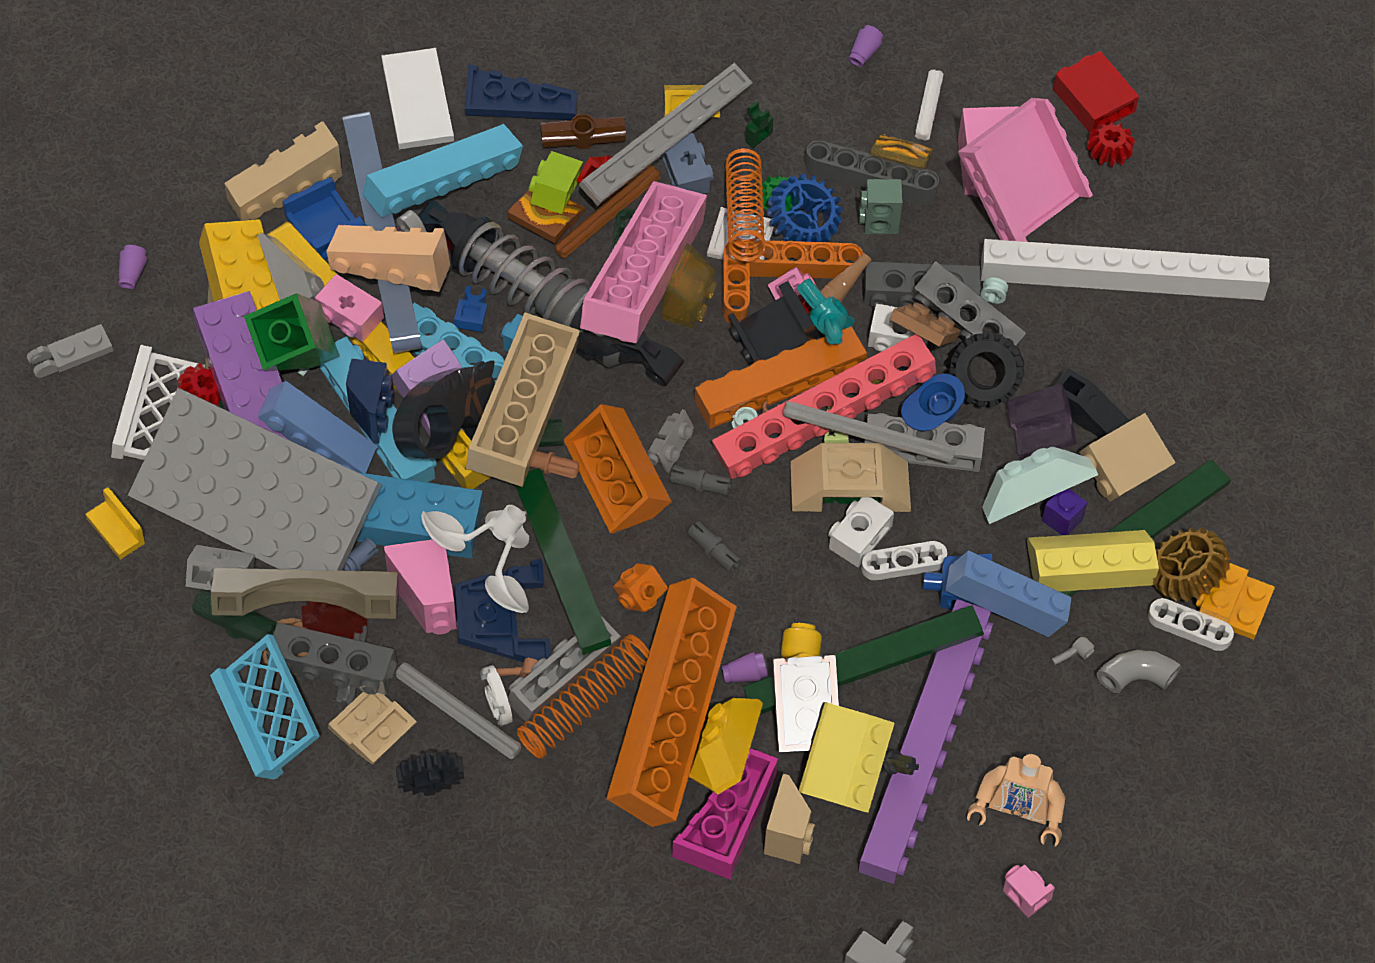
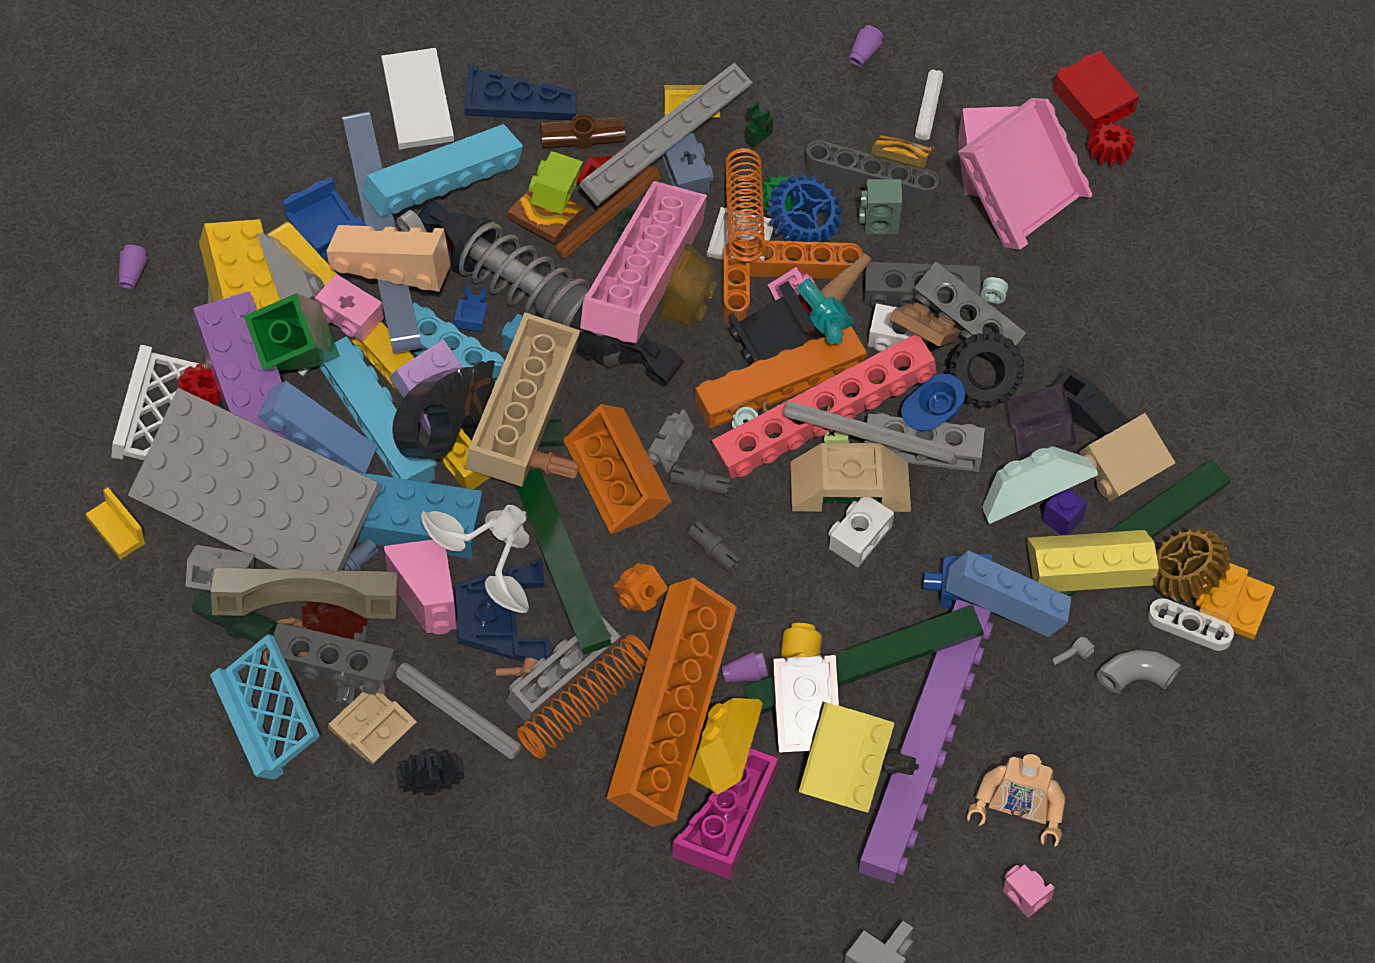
light grey hinge [27,324,113,378] -> none
tan wedge [224,121,342,221] -> none
dark blue slope [346,358,394,444] -> none
white tile [480,665,513,726] -> none
tan slope [764,774,815,864] -> none
white beam [861,541,947,580] -> none
white brick [981,239,1270,300] -> none

